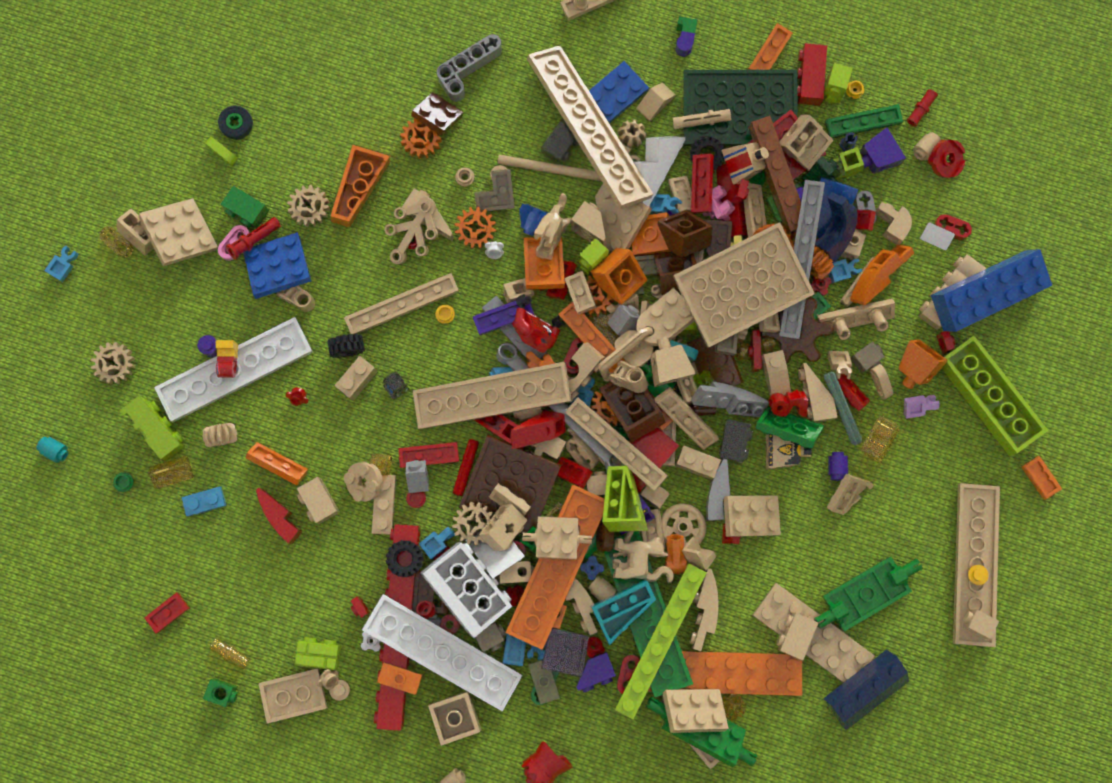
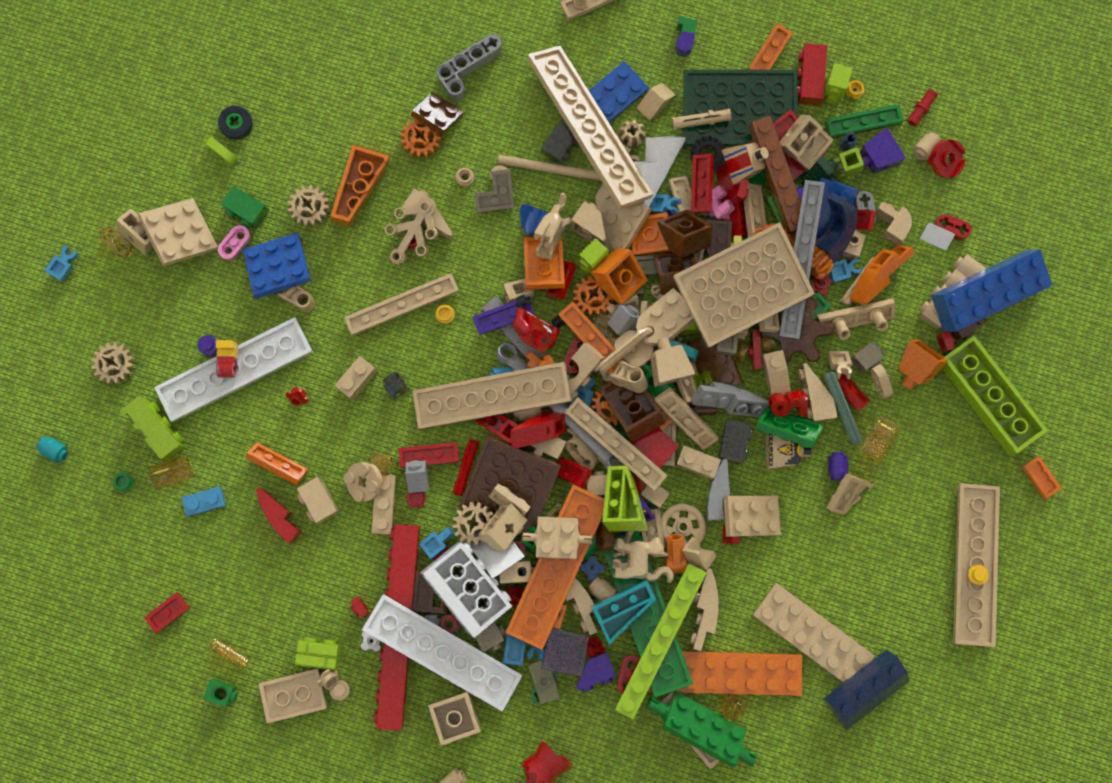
tan gear [202,423,237,447] -> none
red pin [225,217,281,260] -> none
black tyre [327,334,365,358] -> none
orange plate [377,662,423,695] -> none
black tyre [385,540,424,577] -> none
red plate [416,600,435,620] -> none
orange gear [455,206,496,249] -> none
white plate [485,242,504,259] -> none
tan plate [565,271,597,315] -> none
tan plate [662,689,729,733] -> none
tan brick [776,612,818,661] -> none
green plate [814,556,923,632] -> none
lavender plate [904,395,939,419] -> none
tan brick [963,609,999,639] -> none
none -> reddish brown plate [951,318,988,340]

